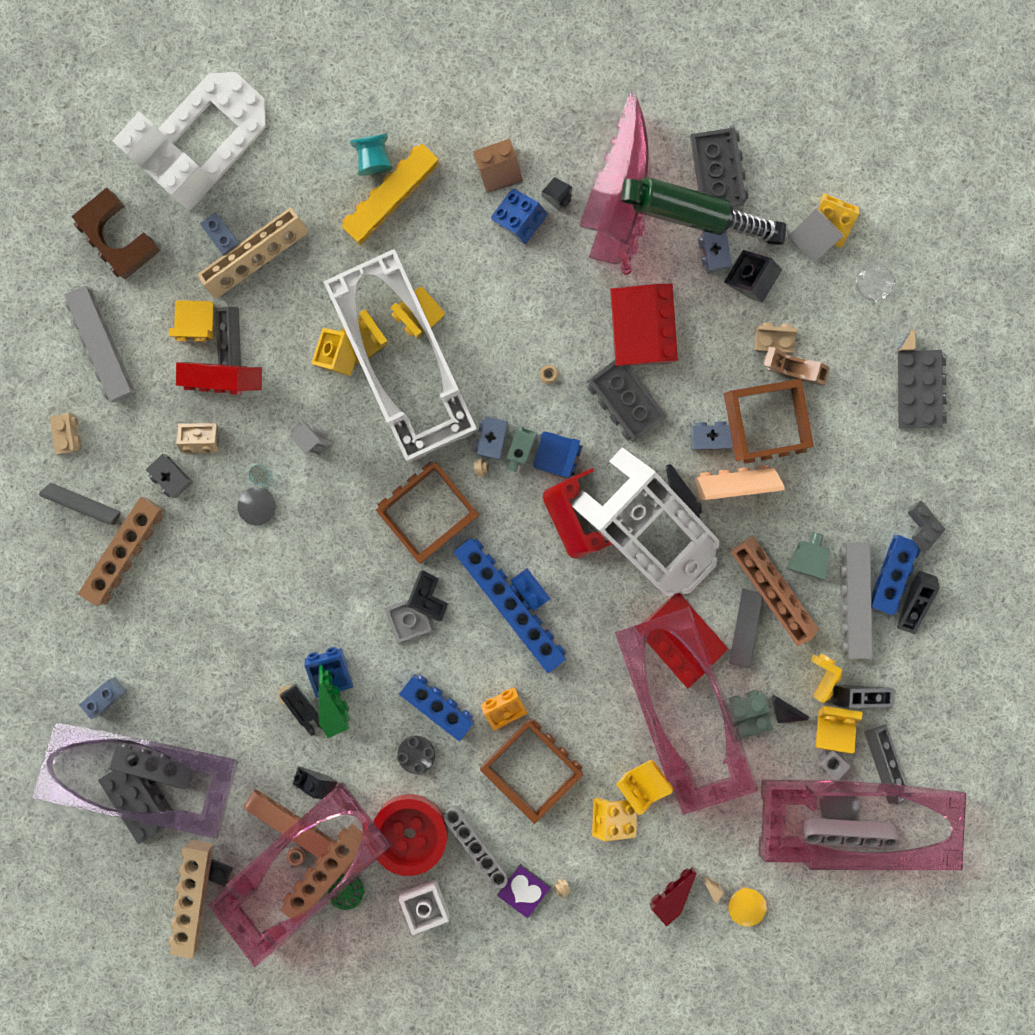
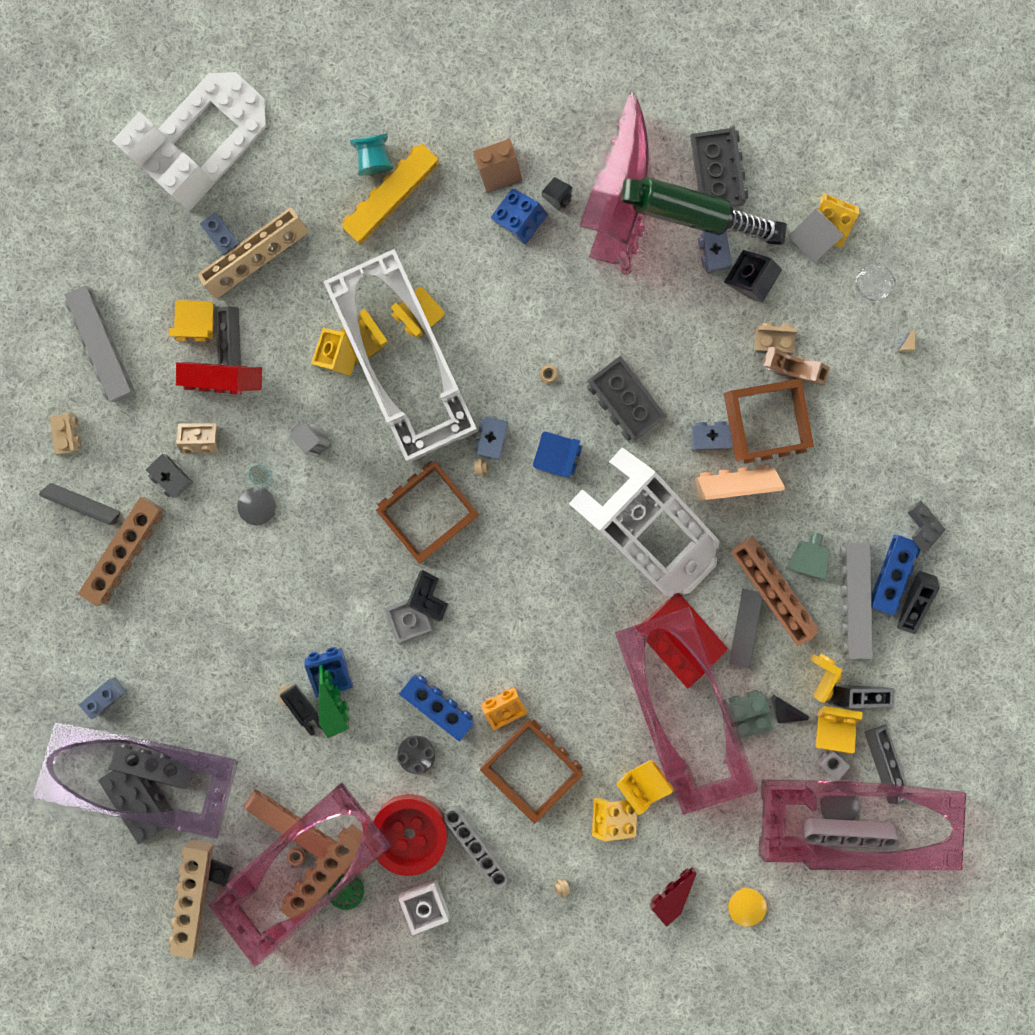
reddish brown arch [71,187,161,279] -> none
black slope [293,766,337,800] -> none
blue brick [453,538,566,673] -> none
tile [497,864,551,919] -> none
sand green torso [507,426,537,473] -> none
blue bracket [510,568,551,611] -> none
red windscreen [543,468,612,559] -> none
red slope [610,283,678,366] -> none
black slope [665,464,702,518] -> none
tan slope [704,877,724,904] -> none
dark grey bracket [898,350,947,428] -> none

